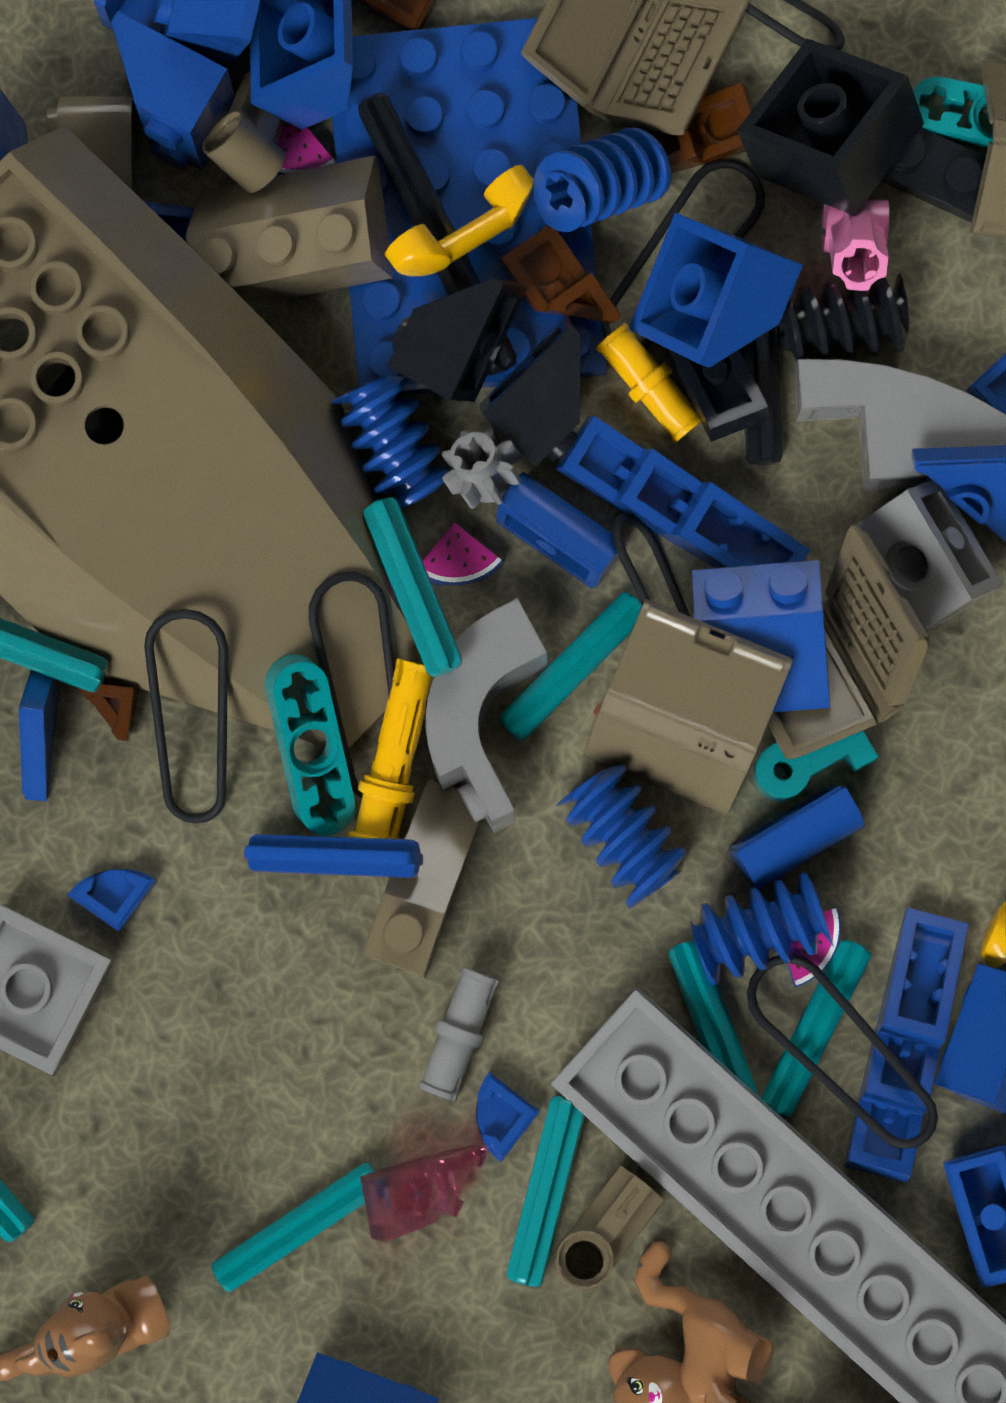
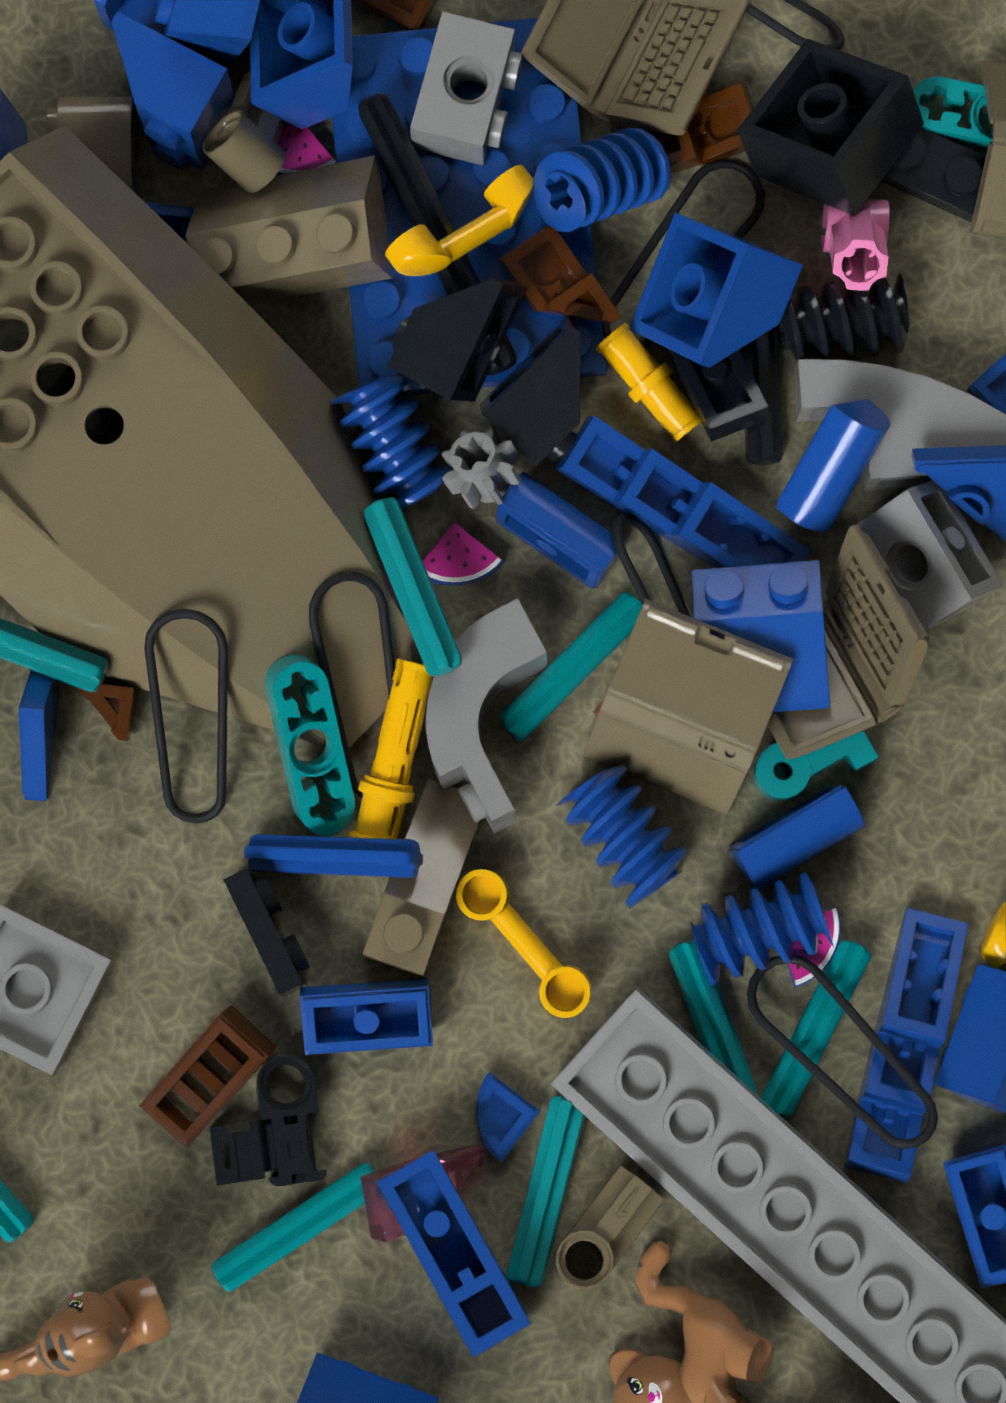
blue tile [68,869,157,932] -> none
light grey pin [418,967,500,1101] -> none
none -> reddish brown slope [139,1006,277,1149]
none -> black piece [209,1055,327,1186]
none -> black plate [223,868,311,997]
none -> blue brick [300,978,433,1055]
none -> blue slope [377,1150,533,1357]
none -> light grey brick [410,11,523,166]
none -> yellow bar [456,869,592,1018]
none -> blue brick [776,399,890,532]

